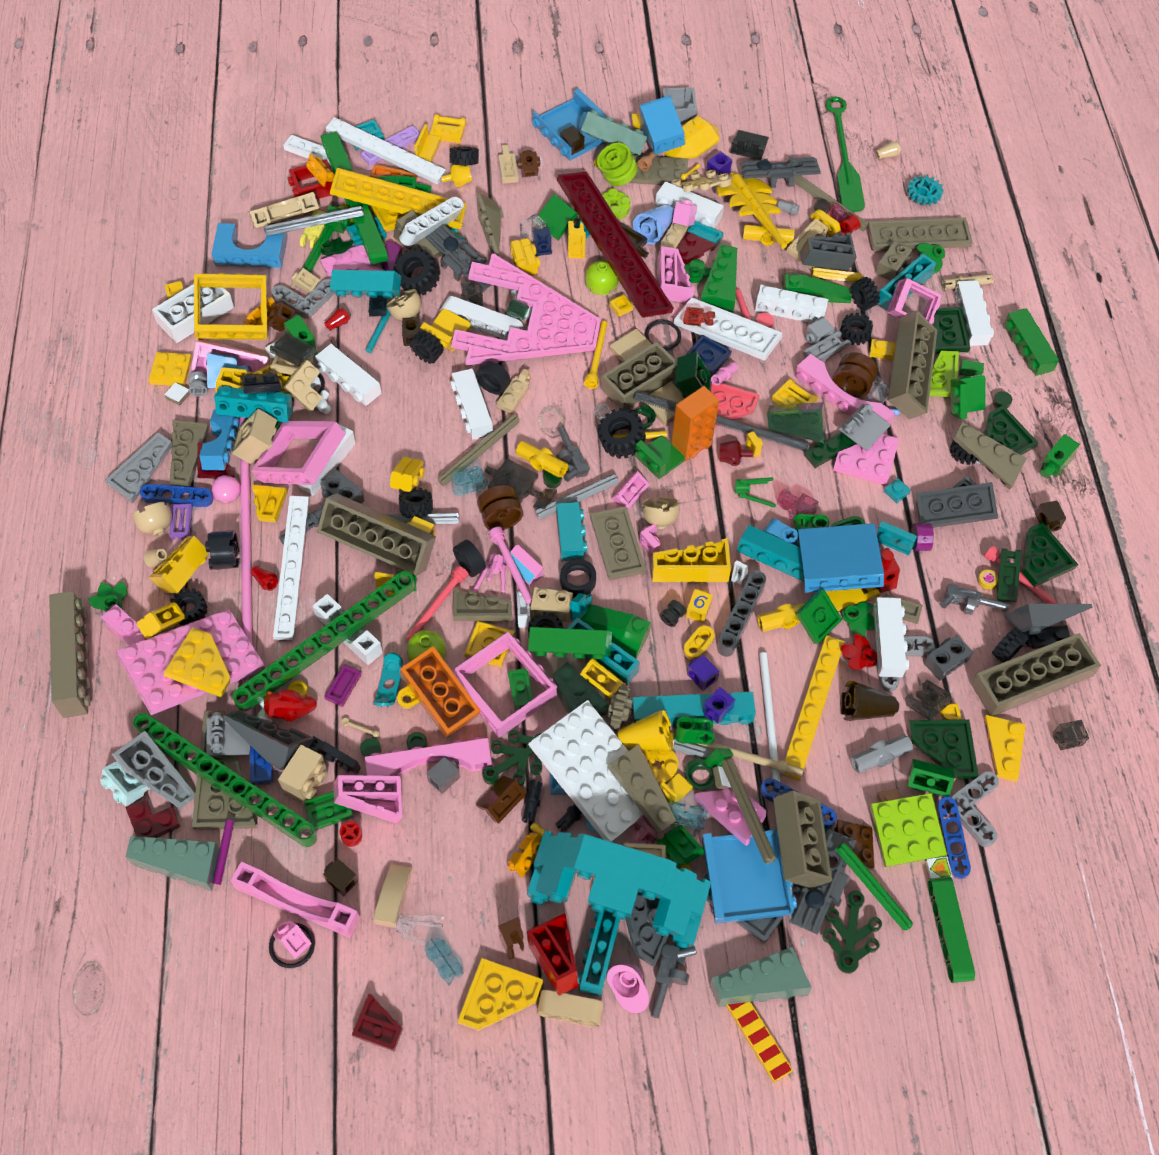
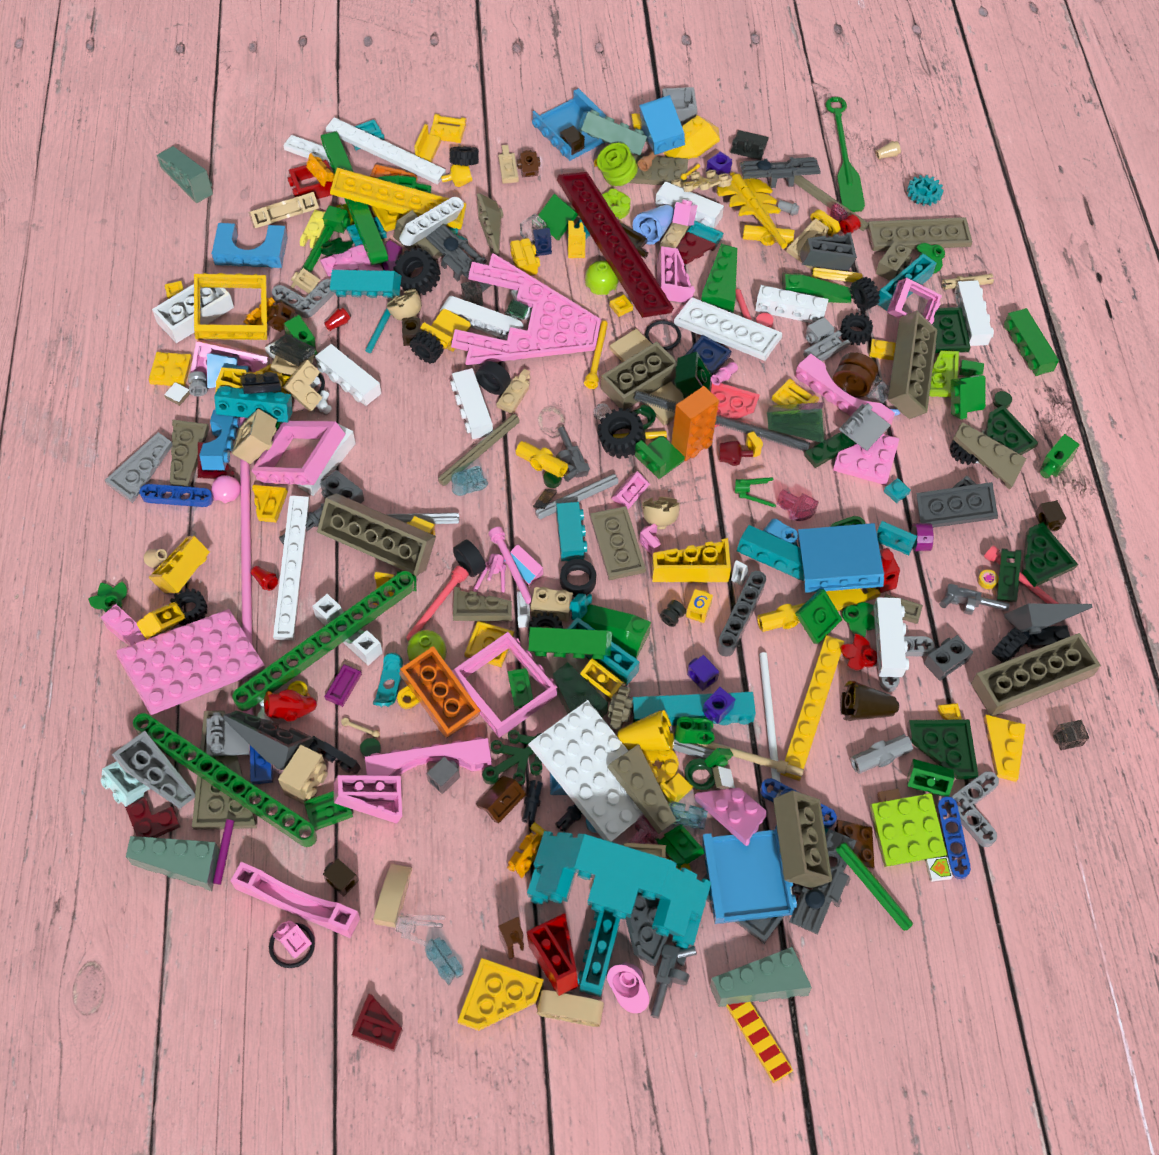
dark tan brick [49,591,91,718] -> none
tan cylinder [132,502,172,536] -> none
yellow plate [164,627,231,697] -> none
medium lavender tile [169,504,193,540] -> none
black brick [205,530,240,570] -> none
axle [264,206,364,236] -> none
red wheel [339,821,362,847] -> none
lavender tile [360,125,420,166] -> none
black plate [368,296,388,317] -> none
yellow brick [390,456,425,492] -> none
black tyre [398,488,433,519] -> none
dark green tile [406,732,427,750] -> none
reddish brown wheel [477,485,524,530] -> none
clear smoke plate [485,458,542,504] -> none
clear red plate [683,307,715,326] -> none
yellow plate [683,626,715,660] -> none
green plate [684,259,712,283] -> none
dark tan axle [722,758,776,864] -> none
green piece [793,513,830,532] -> none
clear smoke plate [814,199,830,214] -> none
dark green plant [822,891,882,974] -> none
clear smoke brick [905,680,952,720] -> none
green beam [928,876,975,983] -> none
none -> sand green wedge [157,146,213,203]

